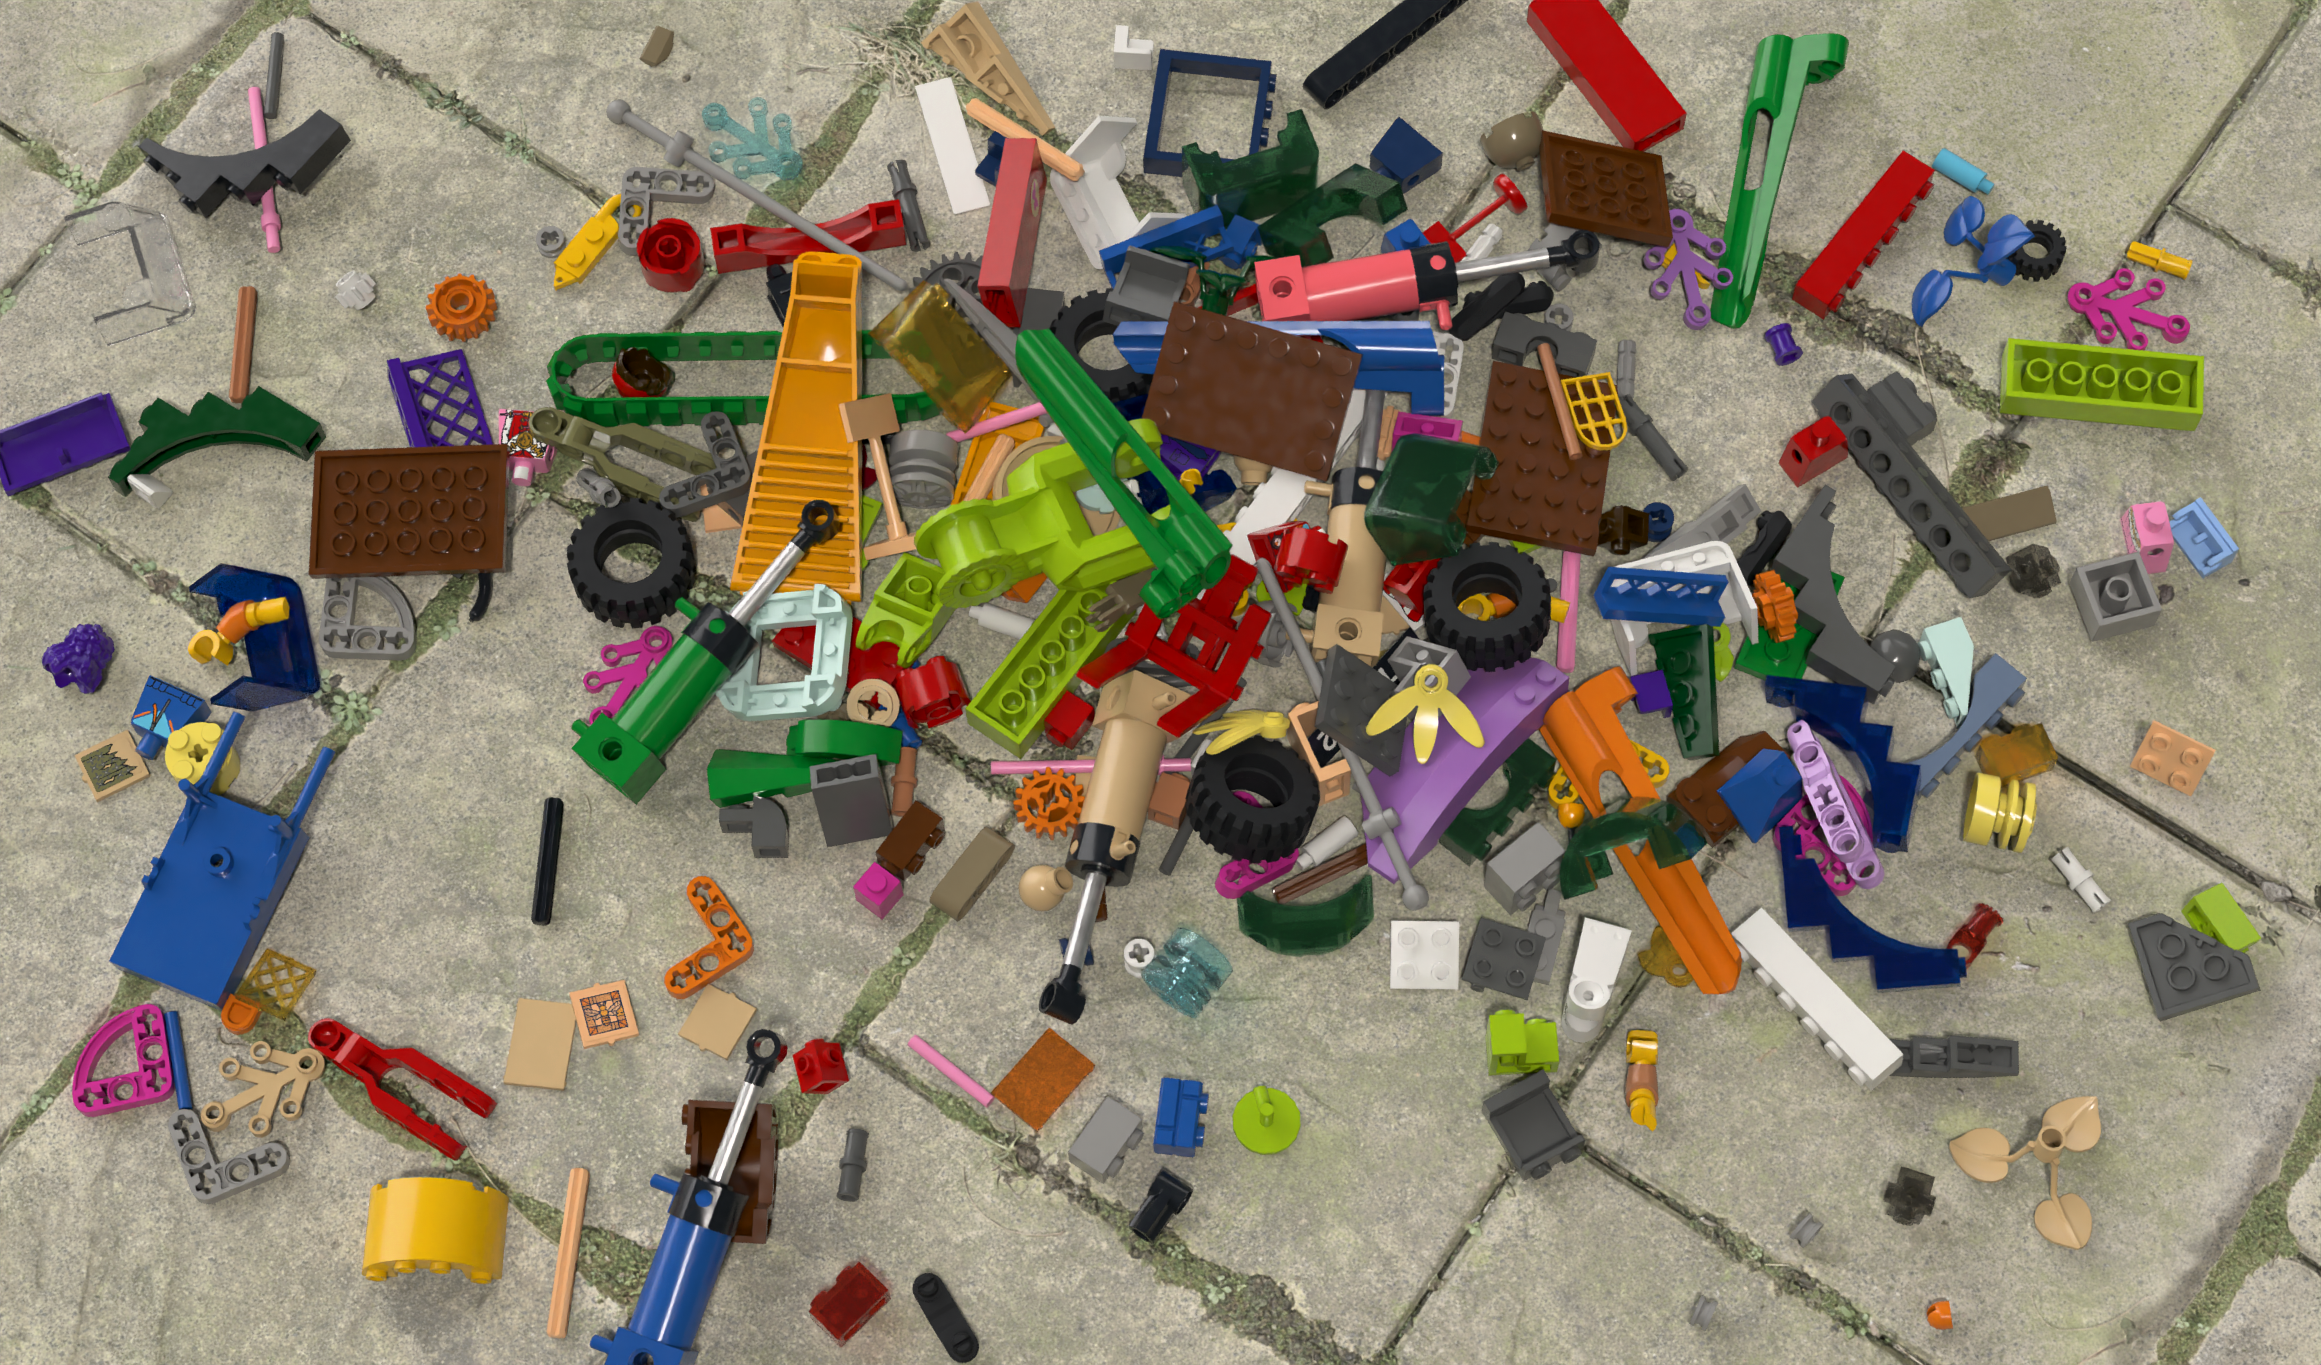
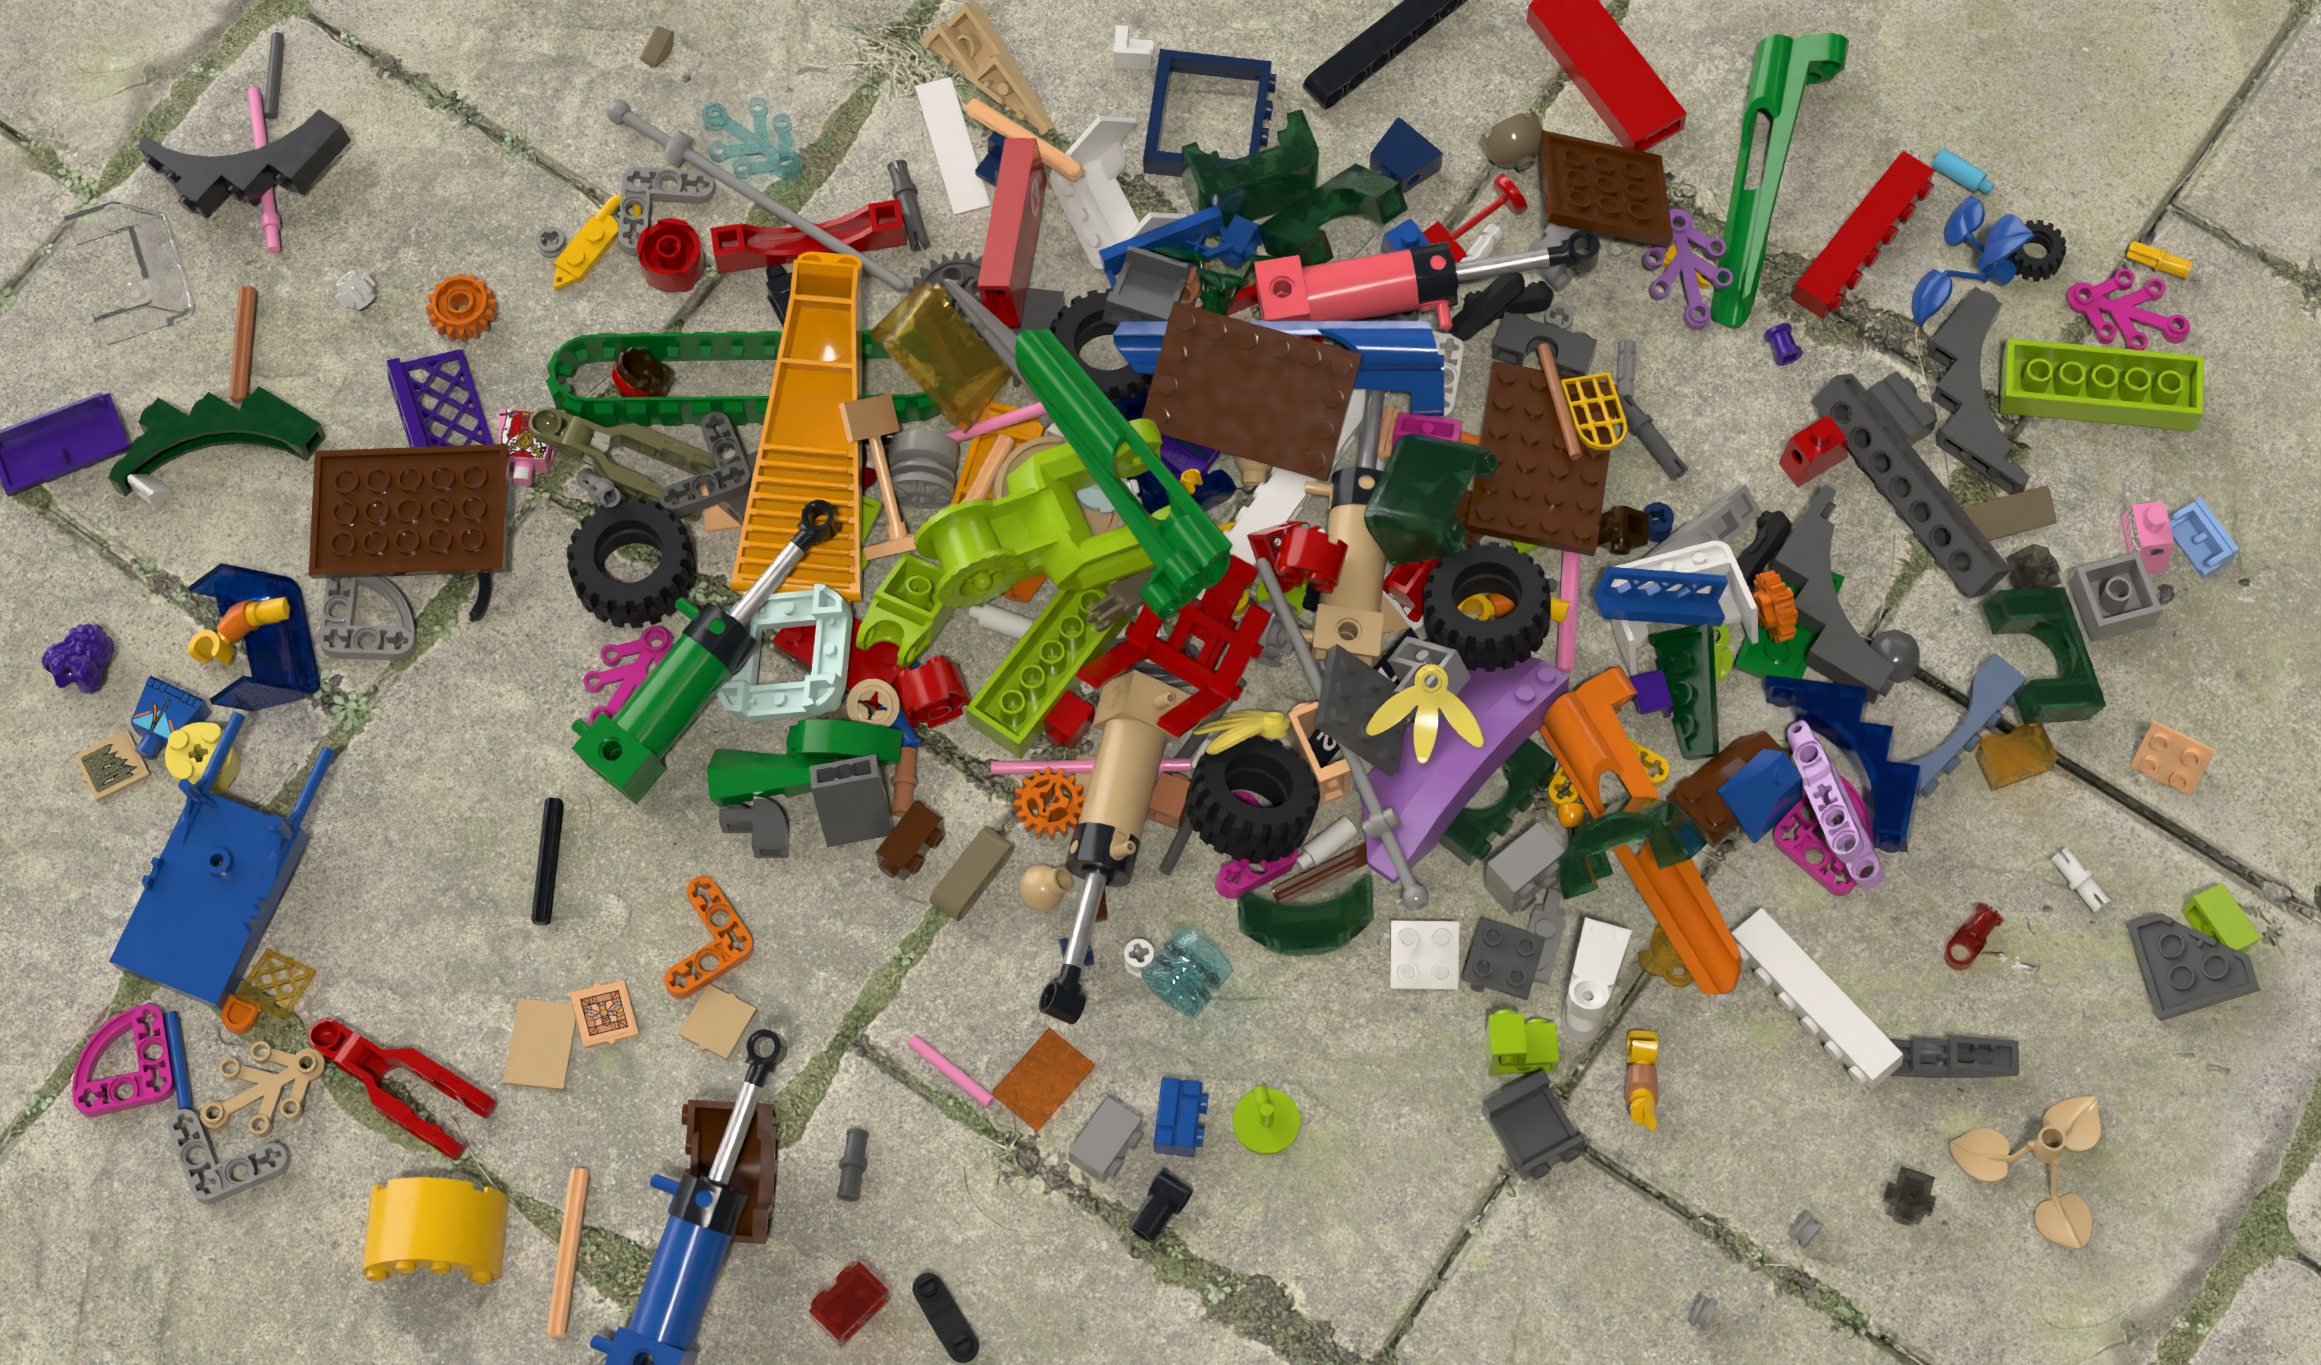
red brick [792,1039,849,1094] -> none
dark pink brick [853,862,904,920] -> none
clear blue arch [1779,826,1967,993] -> none
light aqua slope [1918,617,1974,728] -> none
orange hinge [1927,1300,1953,1330] -> none
light yellow wheel [1963,773,2037,853] -> none
none -> dark grey arch [1927,286,2030,495]
none -> clear green arch [1983,587,2107,724]

